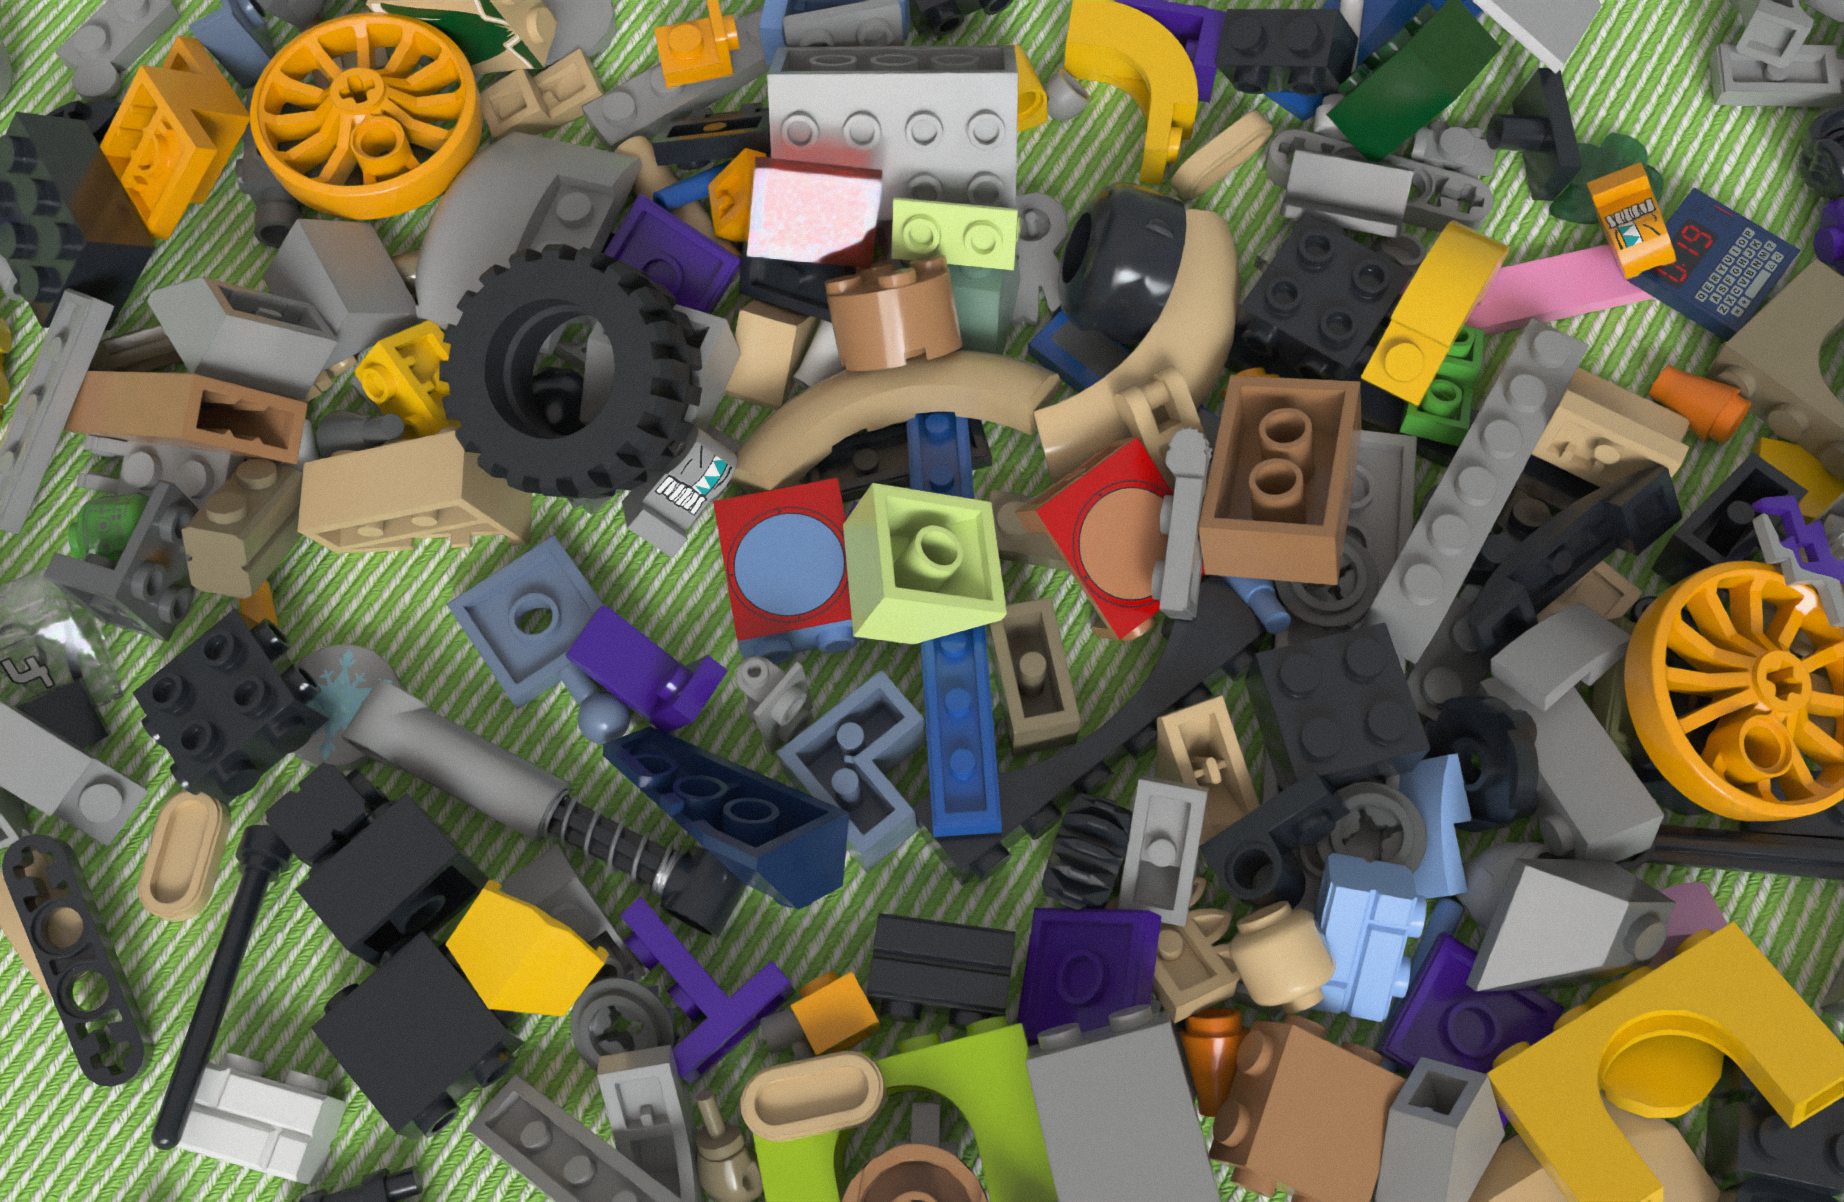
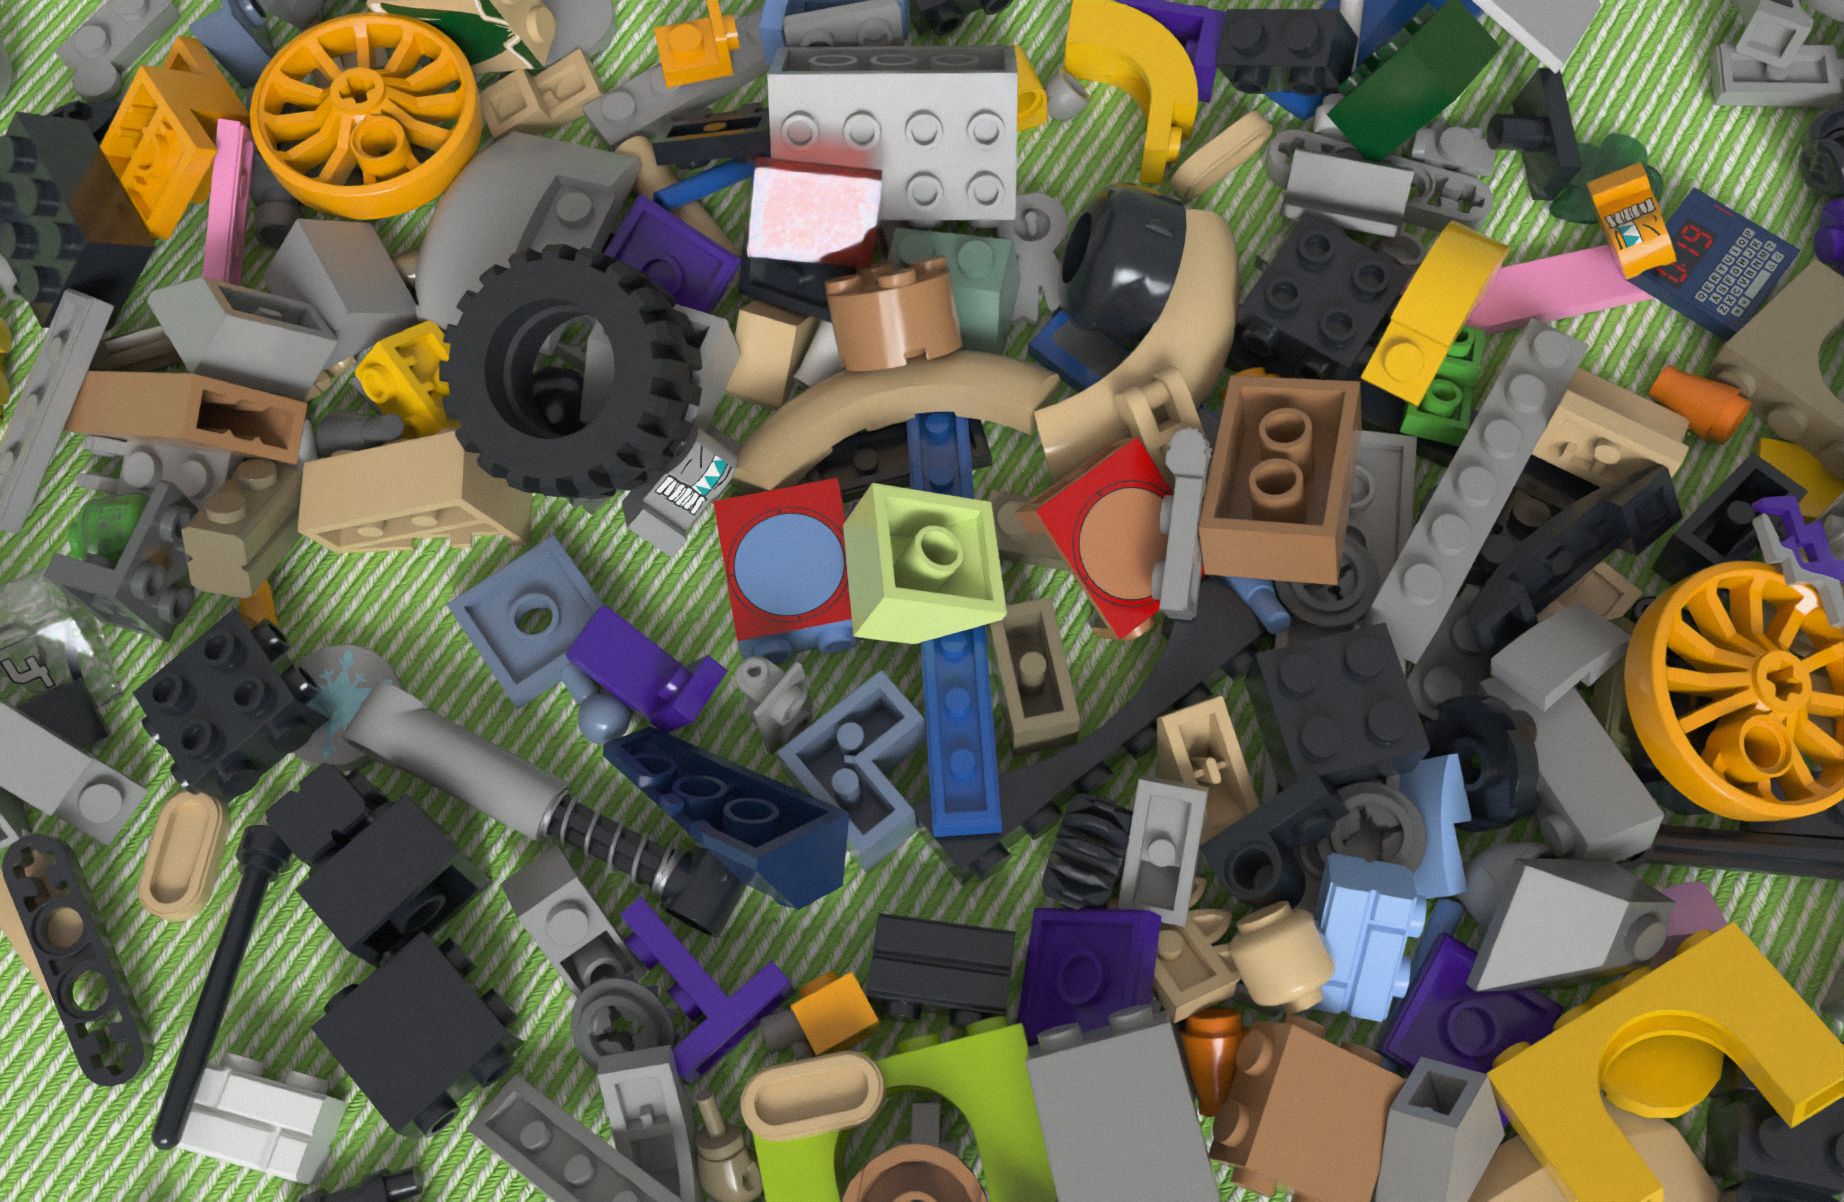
yellow slope [446,880,609,1017] -> none
light orange bracket [708,148,773,243] -> none
yellowish green hinge [891,197,1021,270] -> none
none -> bright pink tile [202,119,255,286]

